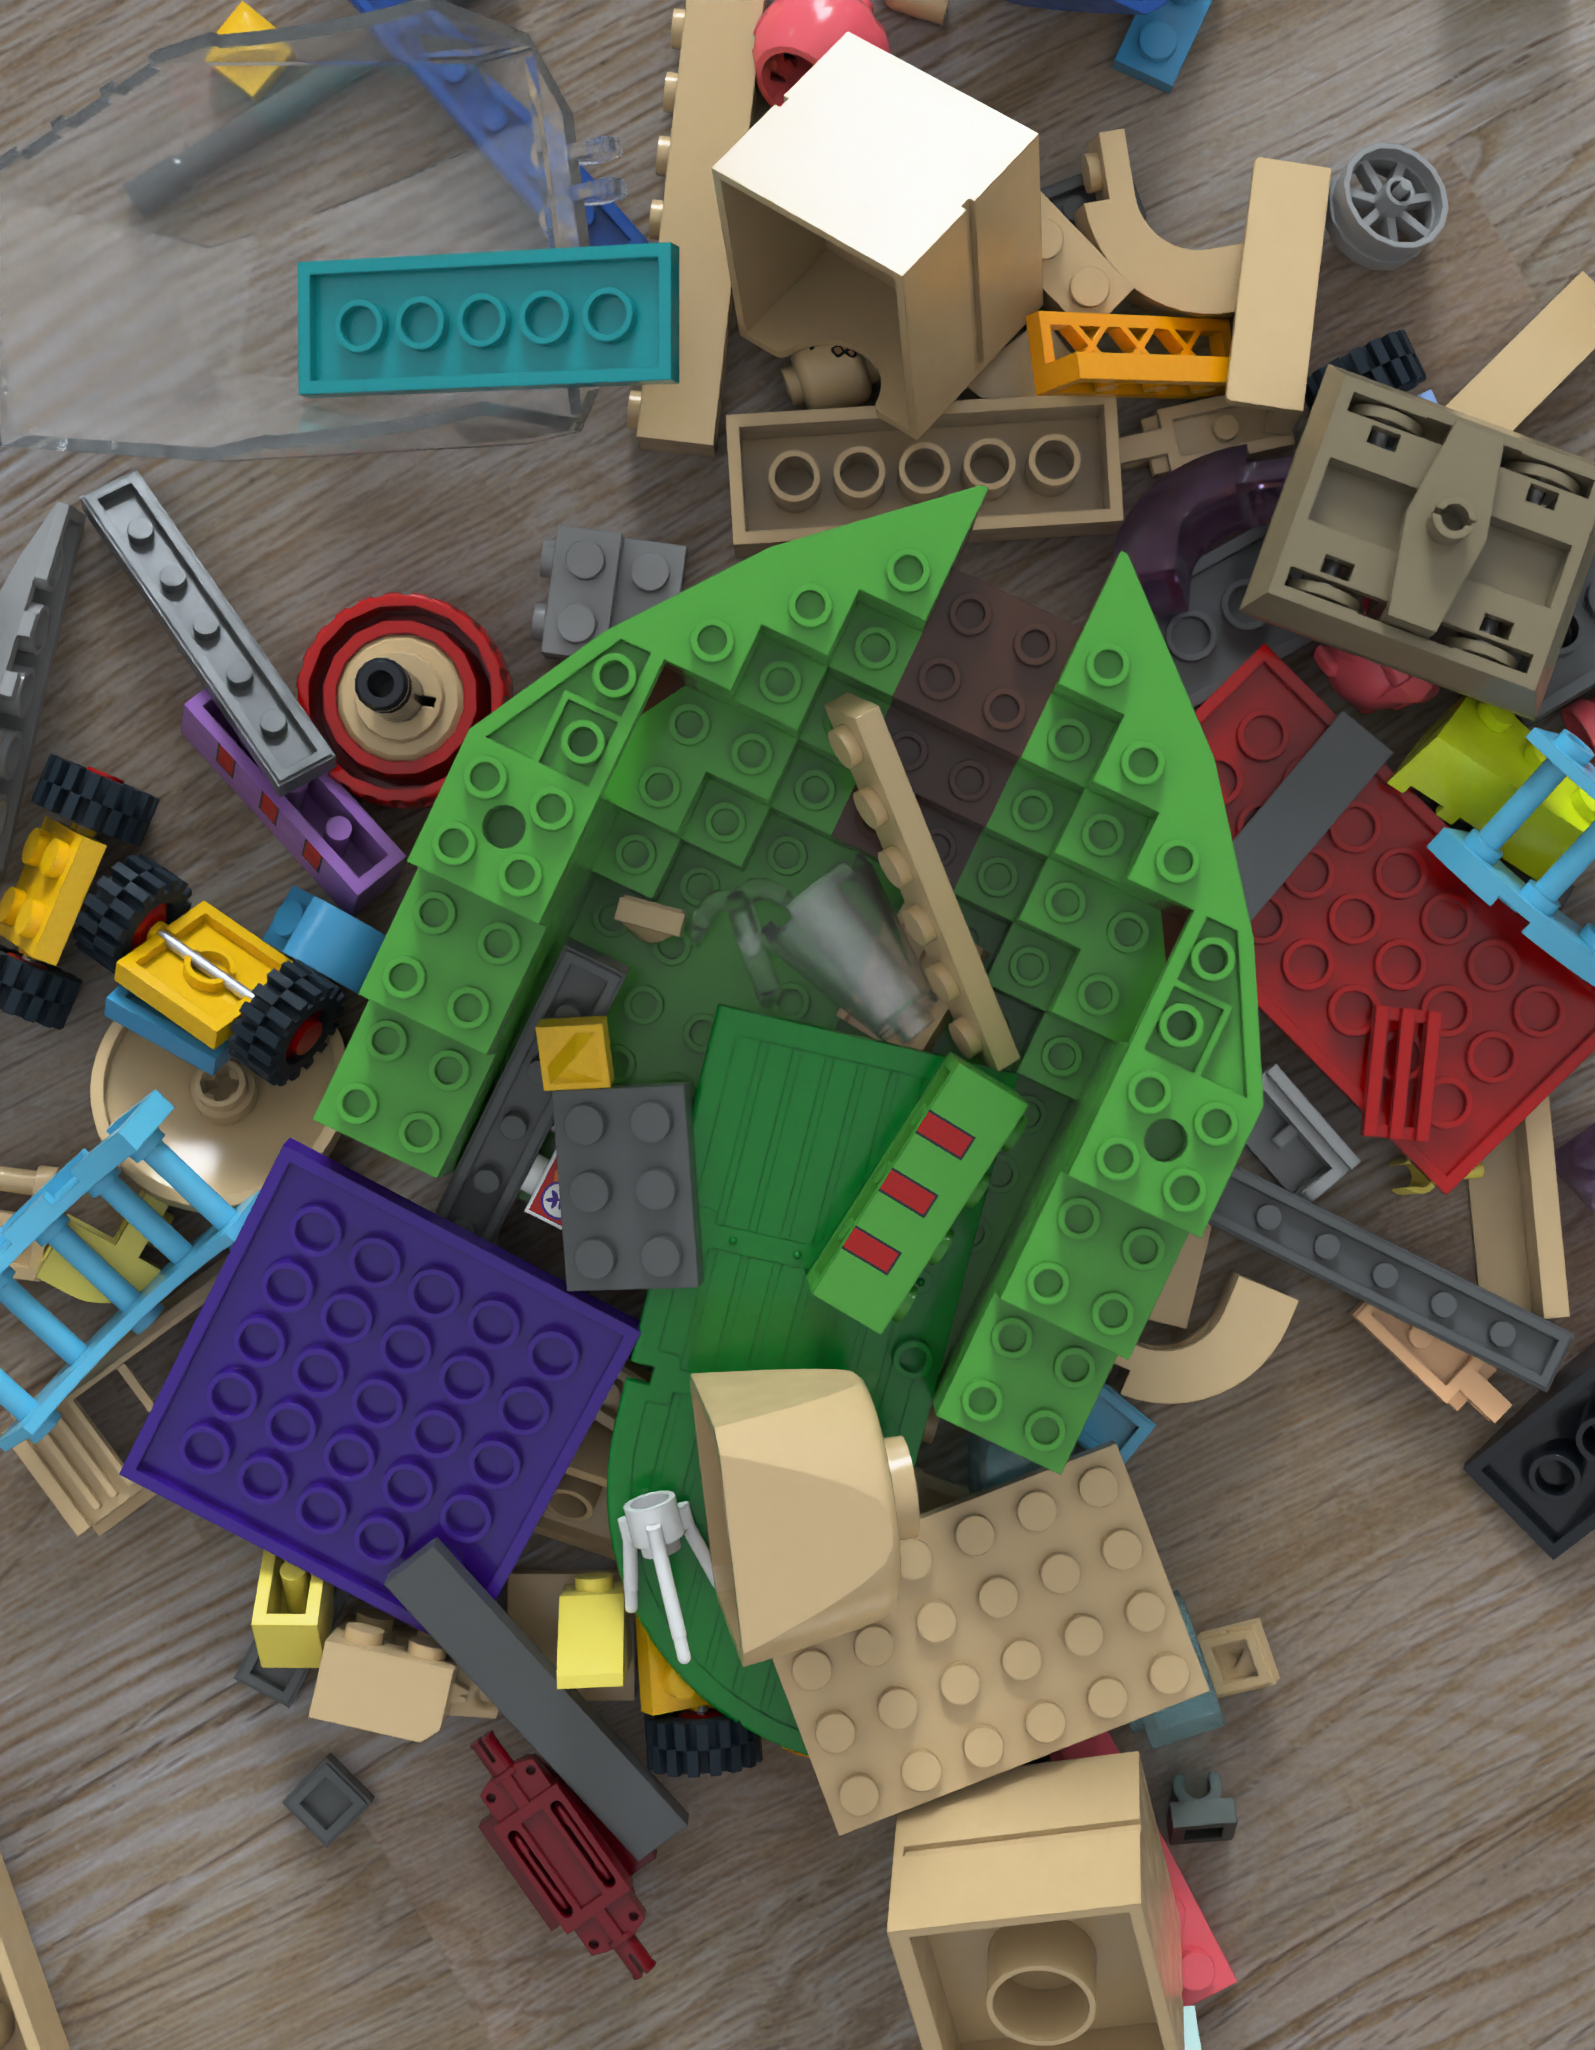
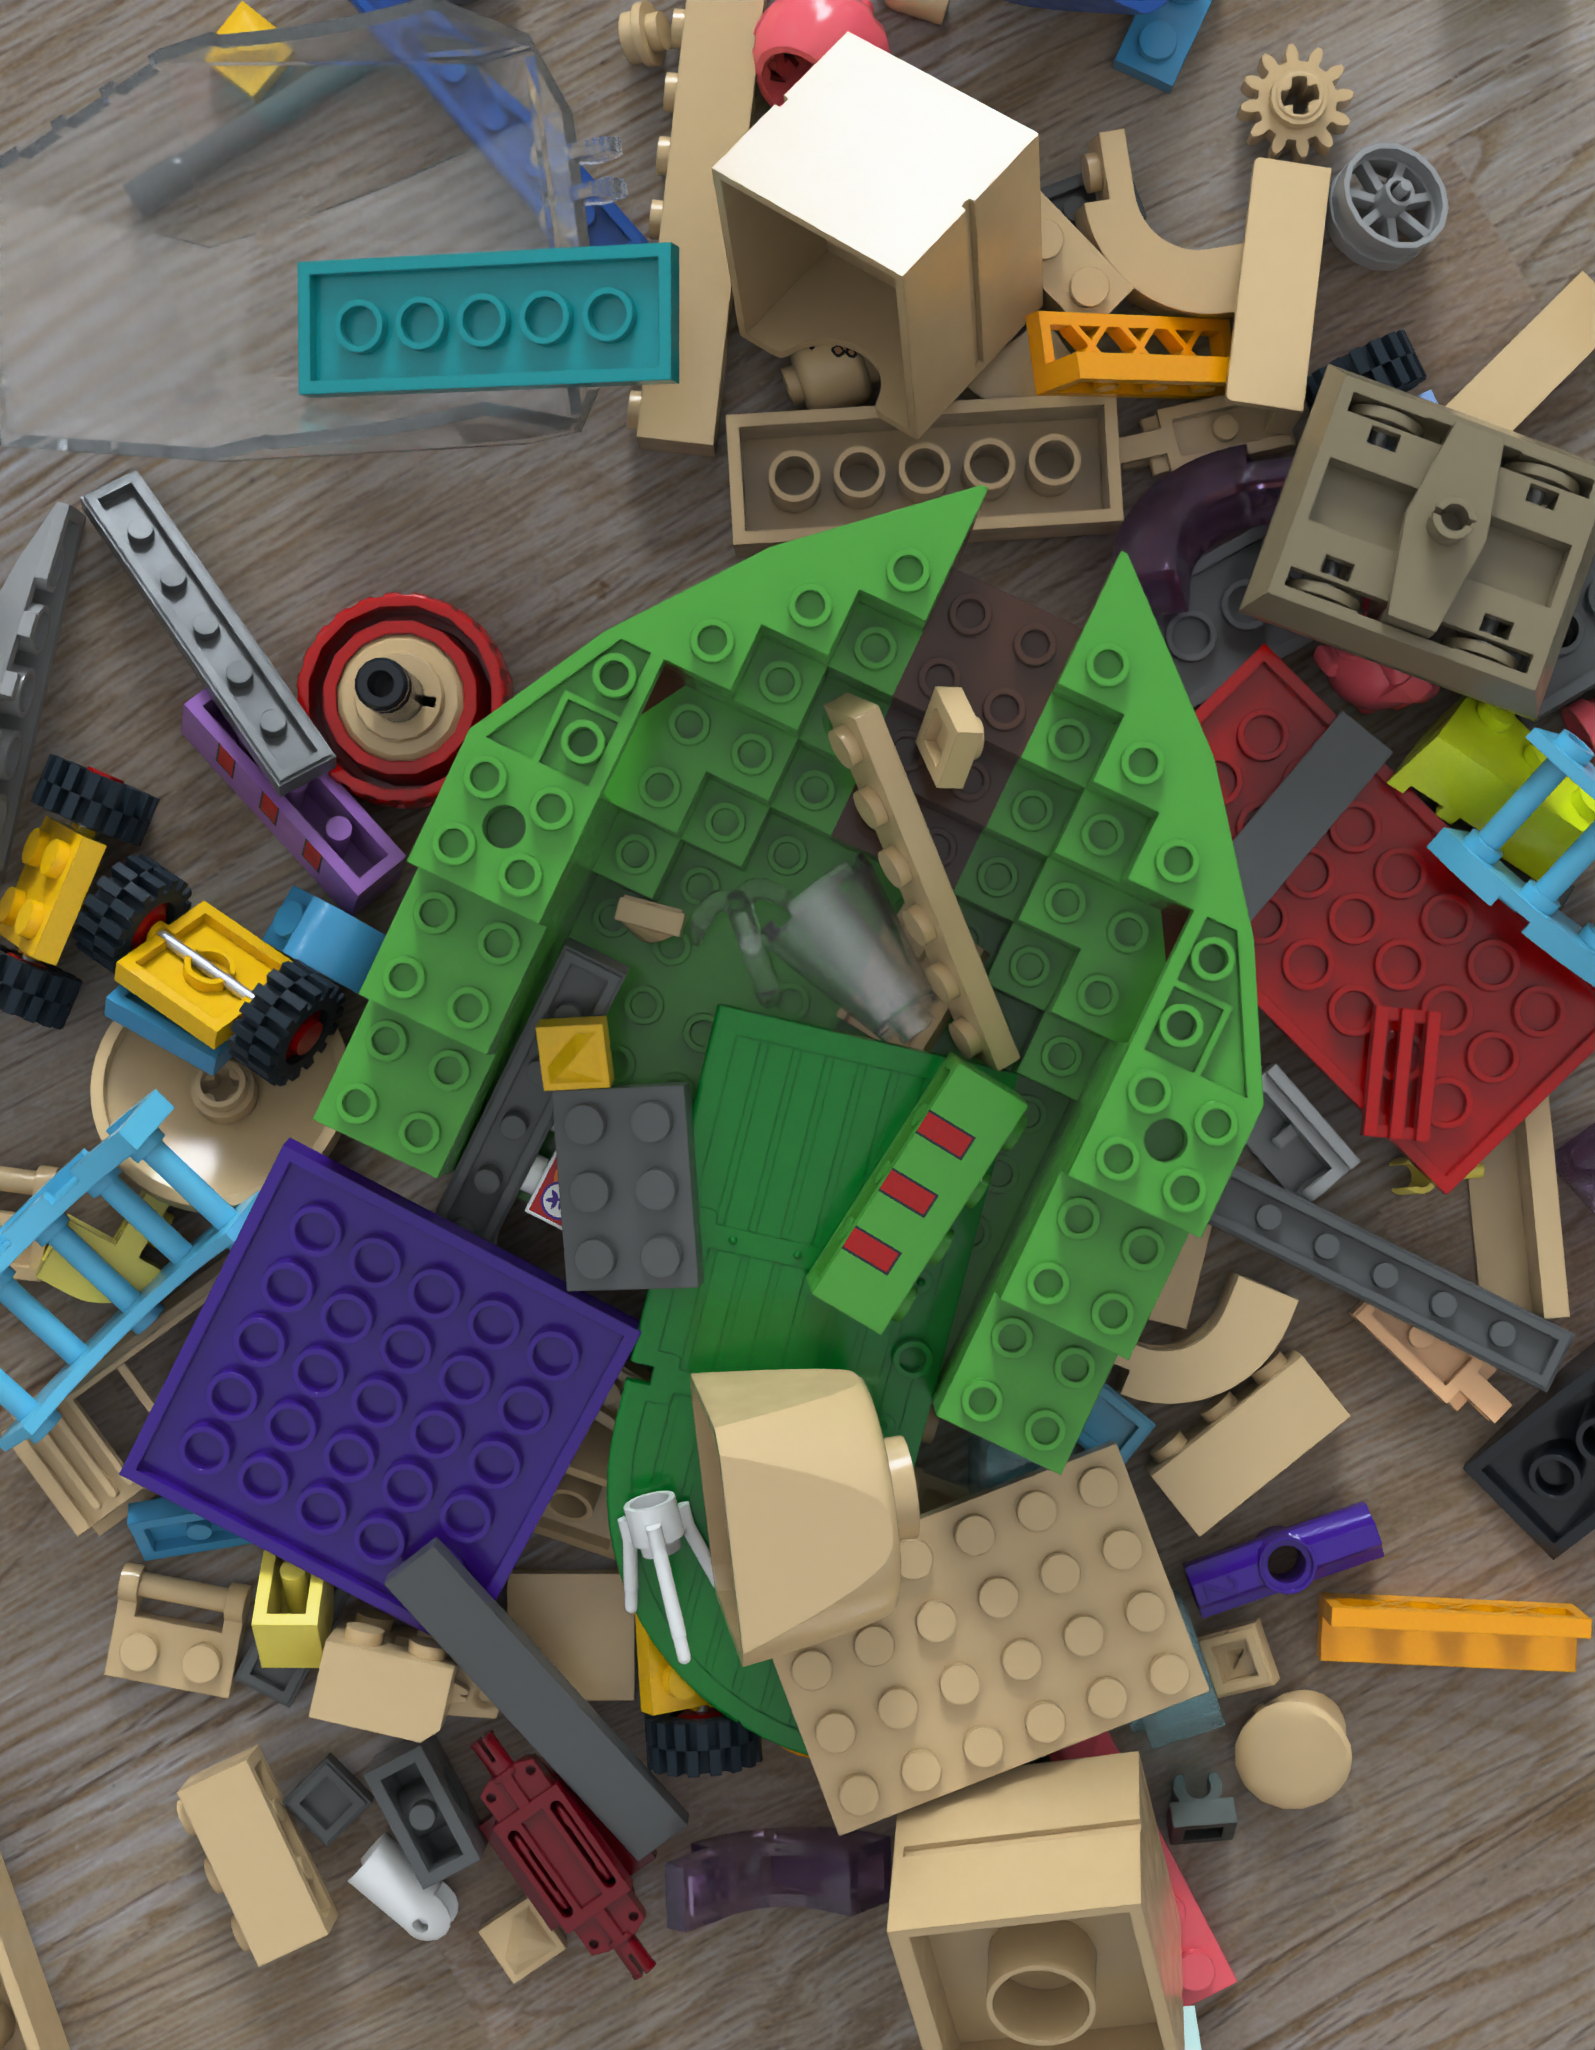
light grey plate [531,525,688,661] -> none
light yellow slope [557,1572,632,1689] -> none
none -> tan plate [104,1562,252,1699]
none -> dark azure plate [127,1496,252,1561]
none -> tan brick [177,1744,339,1967]
none -> white piece [348,1833,459,1941]
none -> dark grey brick [363,1734,488,1890]
none -> tan tile [478,1894,568,1984]
none -> tan plate [618,0,671,68]
none -> clear purple arch [664,1827,892,1933]
none -> tan plate [915,686,984,789]
none -> tan brick [1144,1348,1351,1537]
none -> dark purple piece [1182,1501,1384,1619]
none -> tan piece [1235,1690,1352,1809]
none -> tan gear [1236,44,1354,164]
none -> light orange fence [1316,1592,1592,1672]

